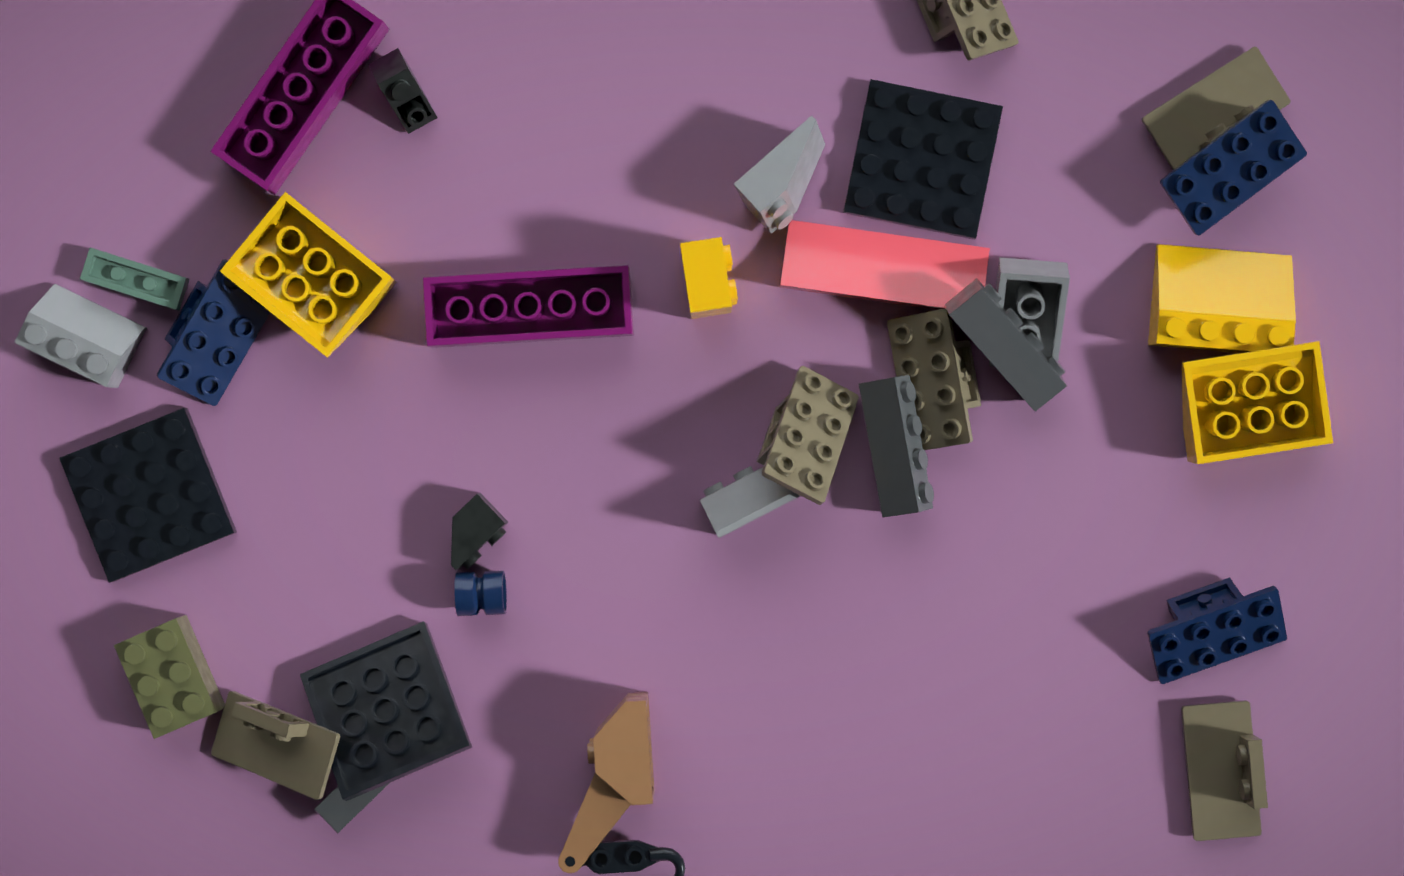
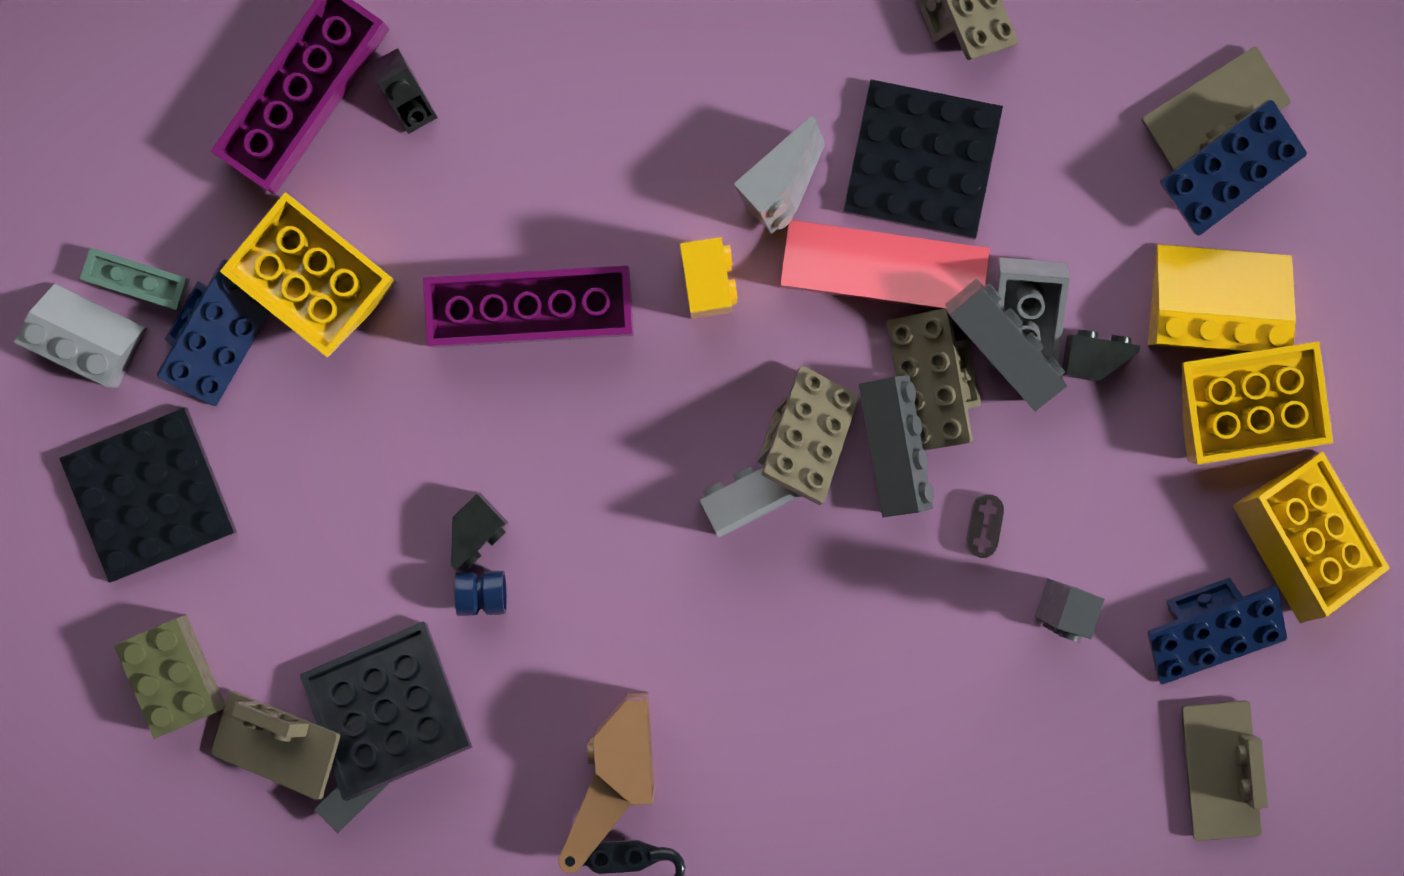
none -> clear smoke beam [966,494,1004,558]
none -> dark grey brick [1035,578,1105,643]
none -> pearl dark grey slope [1062,330,1141,381]
none -> yellow slope [1232,452,1390,623]

